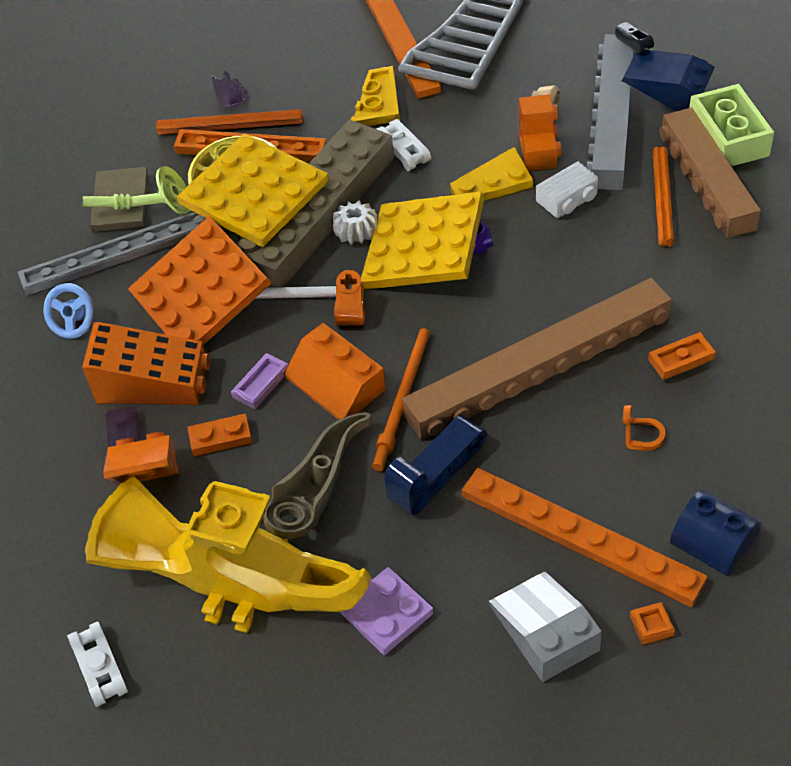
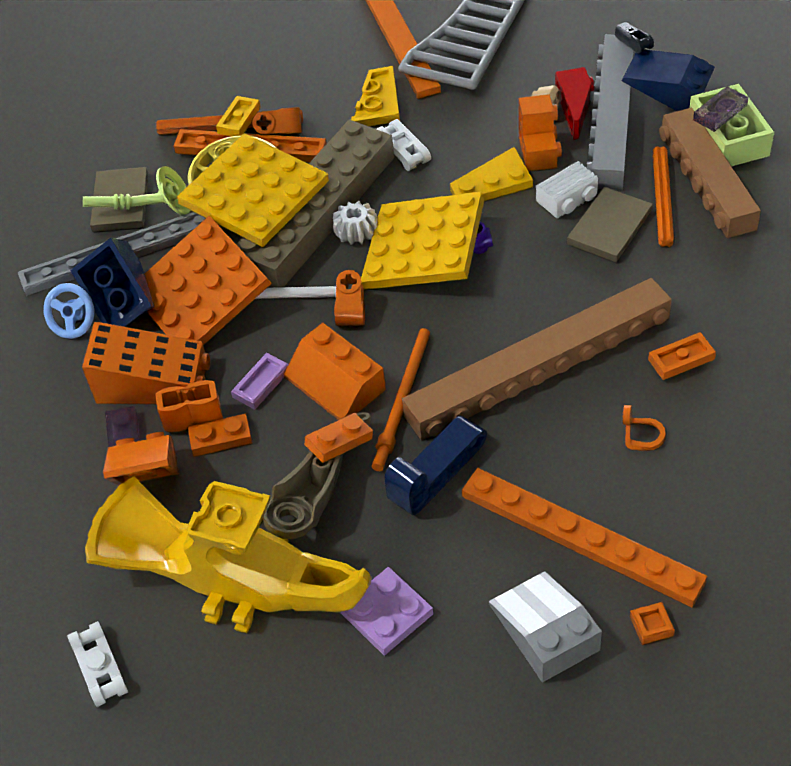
clear purple plate [211,71,249,108] -> none
dark blue brick [670,489,761,576] -> none
none -> dark blue slope [70,237,154,327]
none -> orange brick [155,380,223,432]
none -> yellow plate [216,96,261,137]
none -> orange piece [252,107,302,134]
none -> orange plate [304,413,373,463]
none -> red slope [555,67,594,140]
none -> dark tan tile [567,187,653,263]
none -> plate [693,86,749,132]

